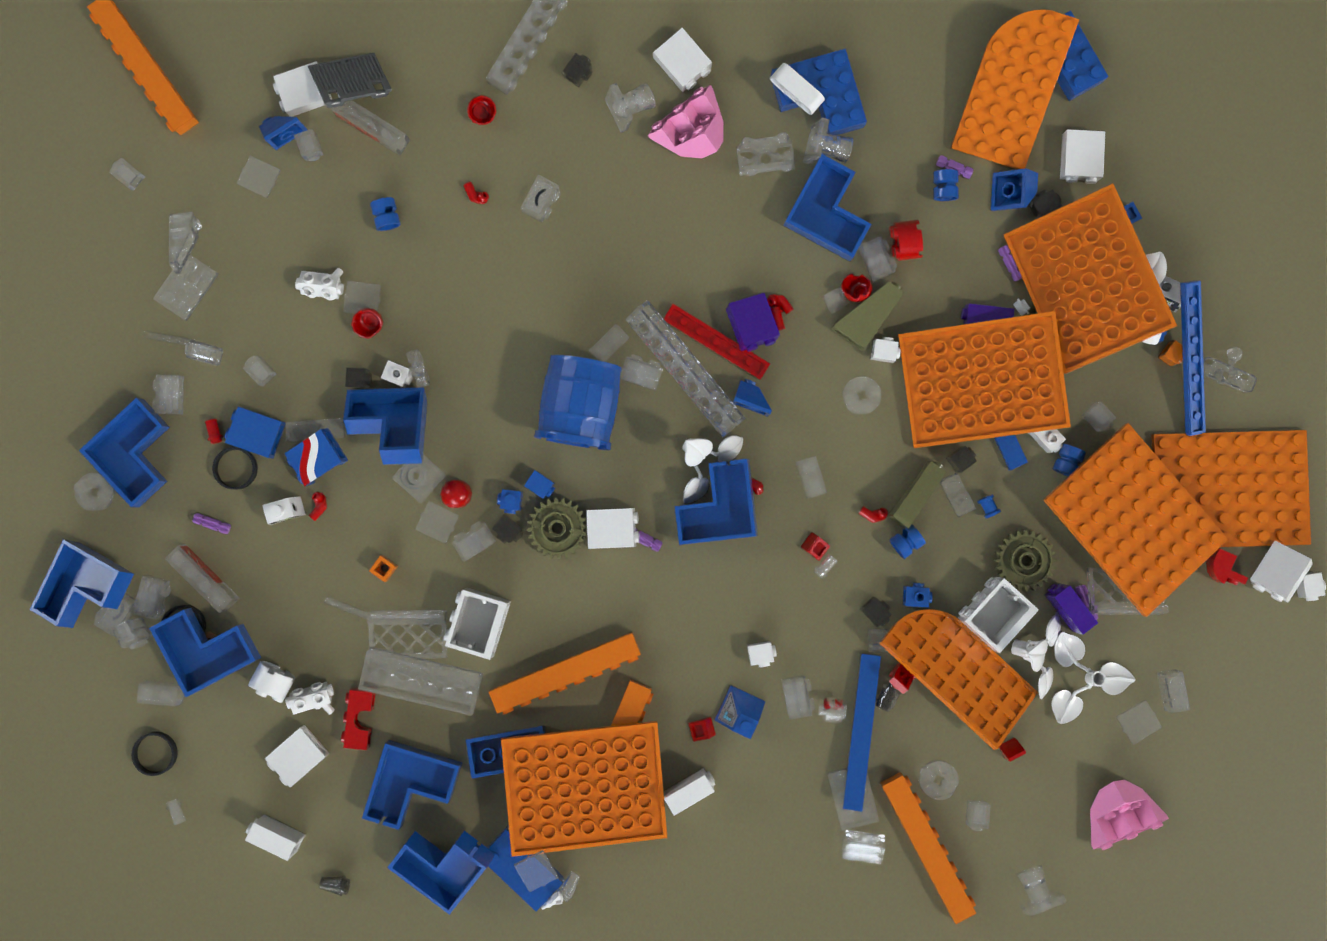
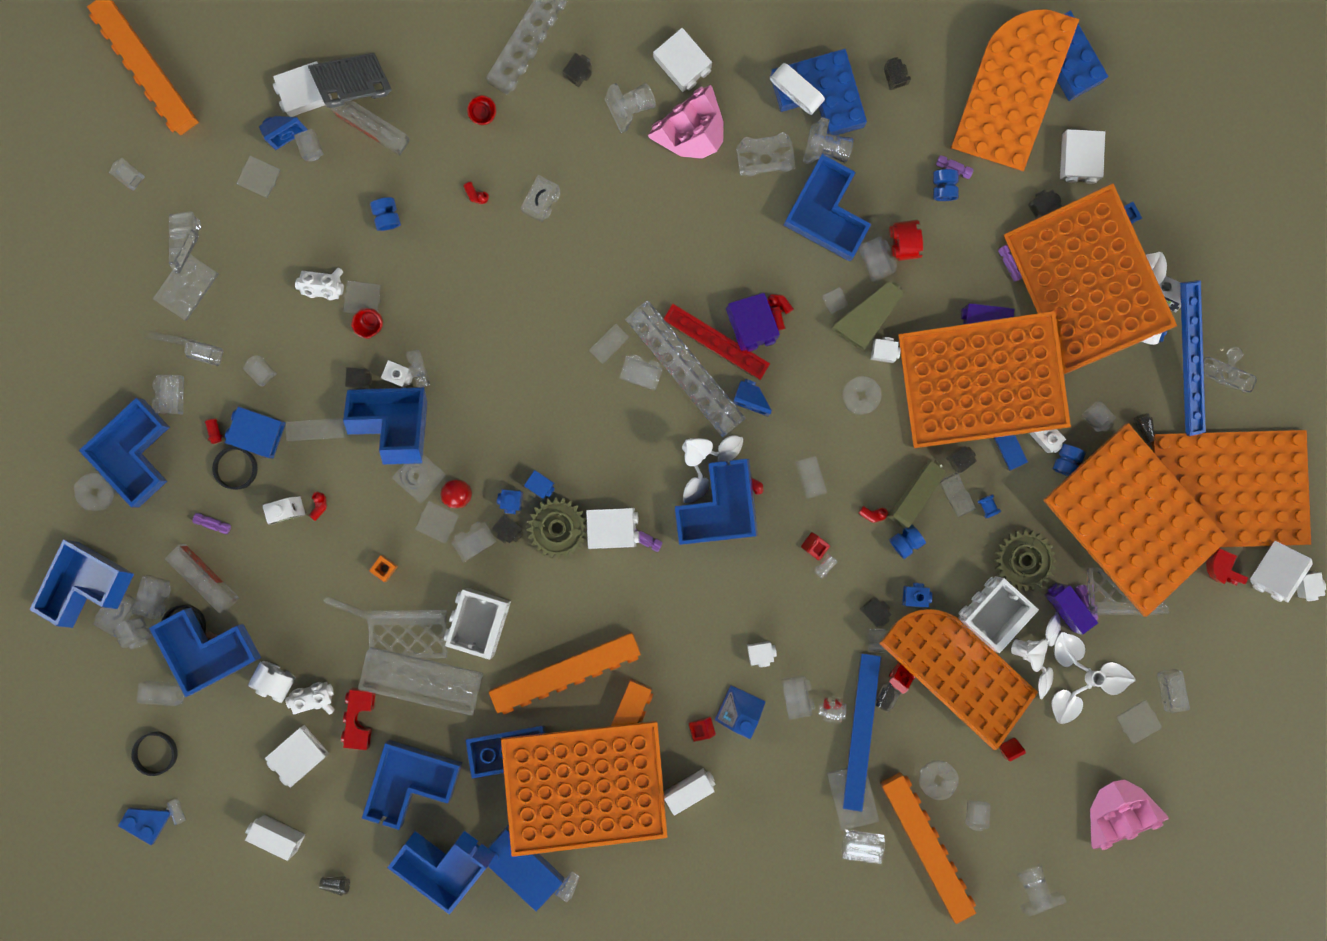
panel [284,428,348,486] -> none
clear piece [514,850,558,892] -> none
blue piece [534,355,622,450] -> none
white hand [541,891,564,910] -> none
red hair [841,274,873,302] -> none
blue slope [991,168,1038,211] -> none
white plate [1013,298,1030,316] -> none
orange plate [1158,340,1183,366] -> none
none -> blue wing [118,808,172,845]
none -> clear smoke brick [883,57,911,90]
none -> clear smoke cone [1133,413,1156,443]

